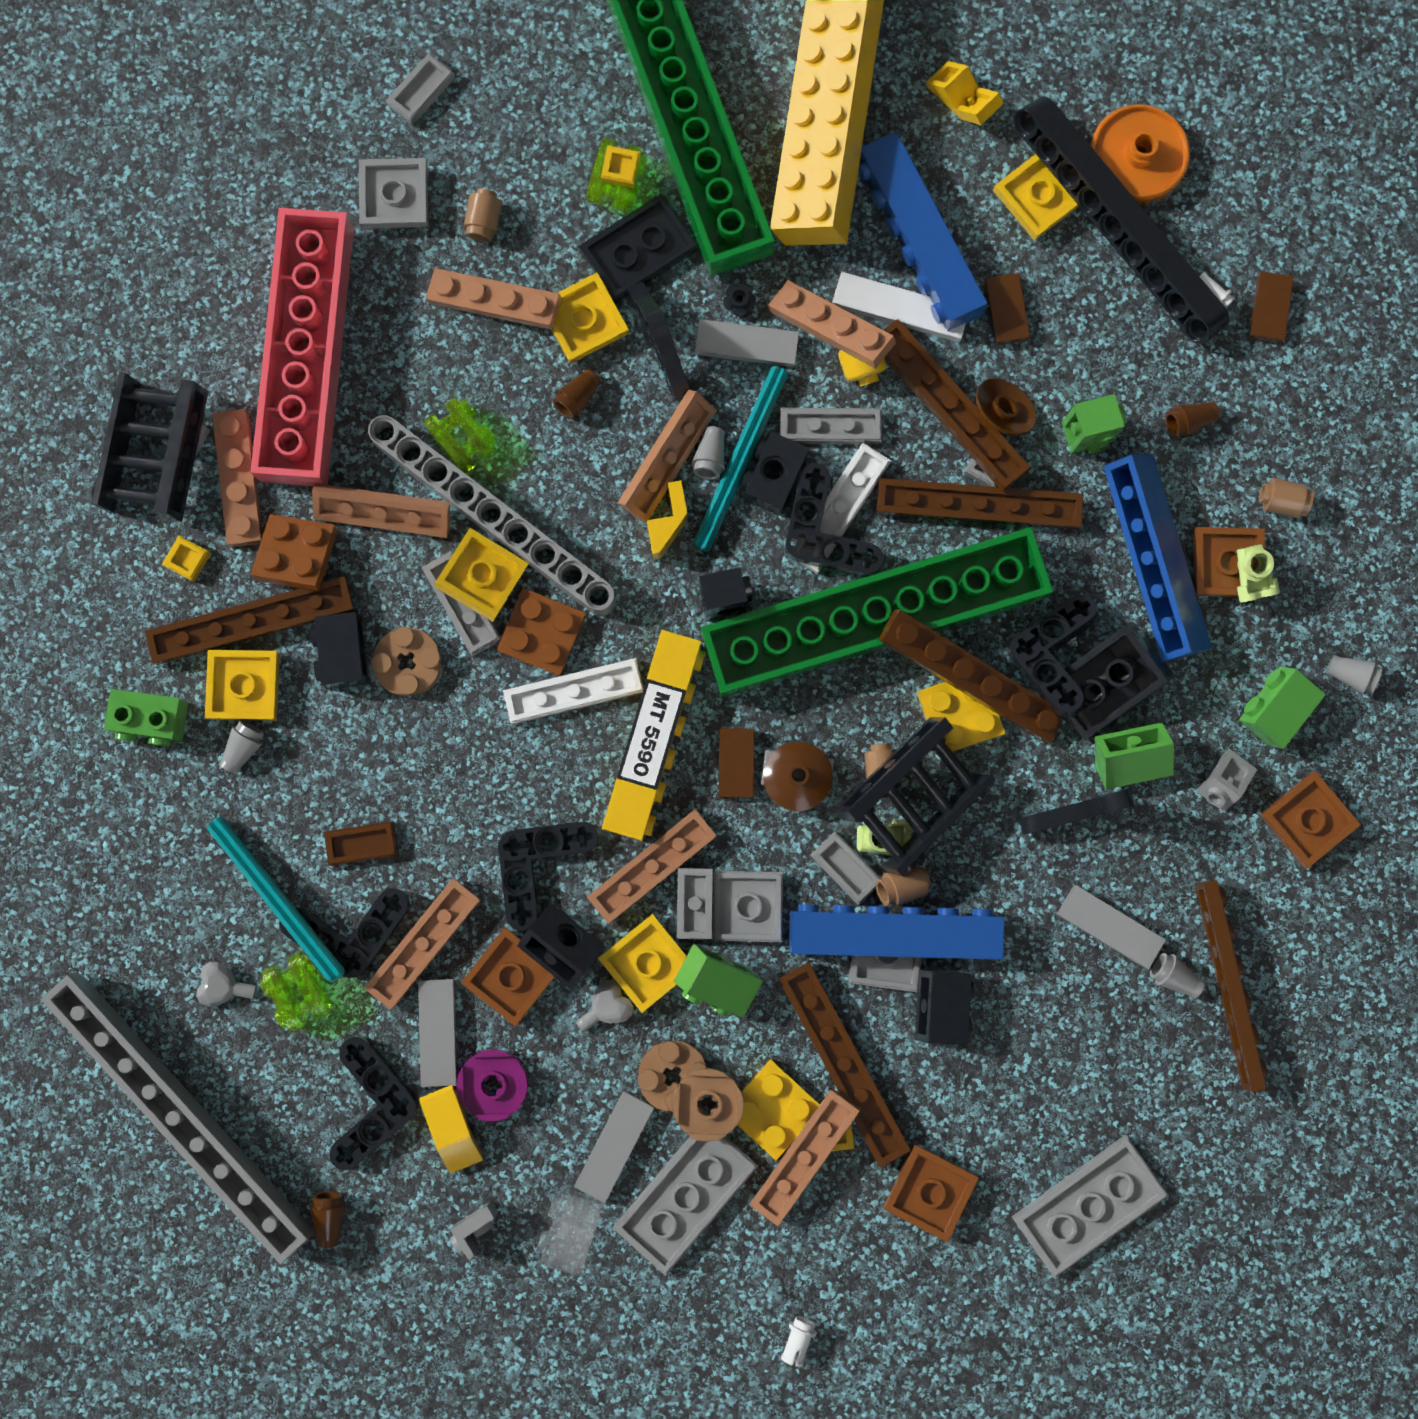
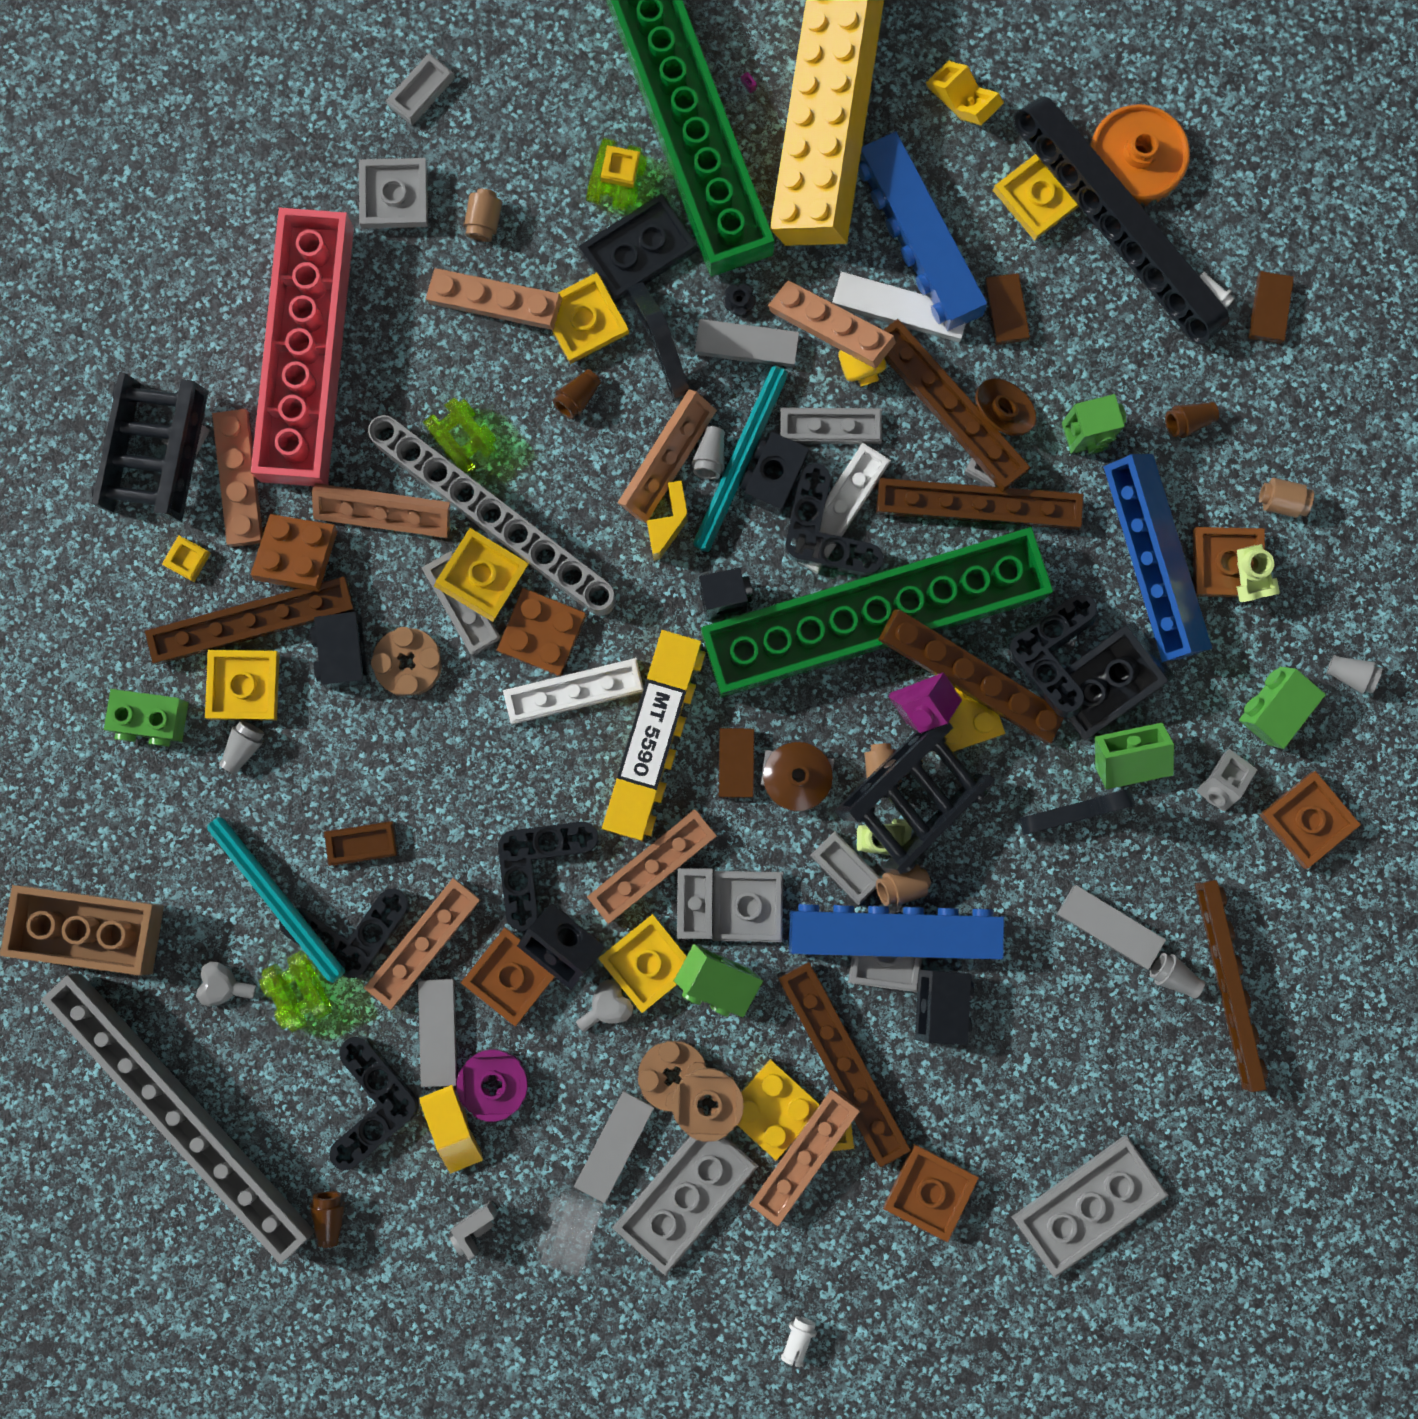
none -> medium nougat brick [0,885,164,975]
none -> magenta piece [741,71,757,94]
none -> magenta slope [888,672,962,733]

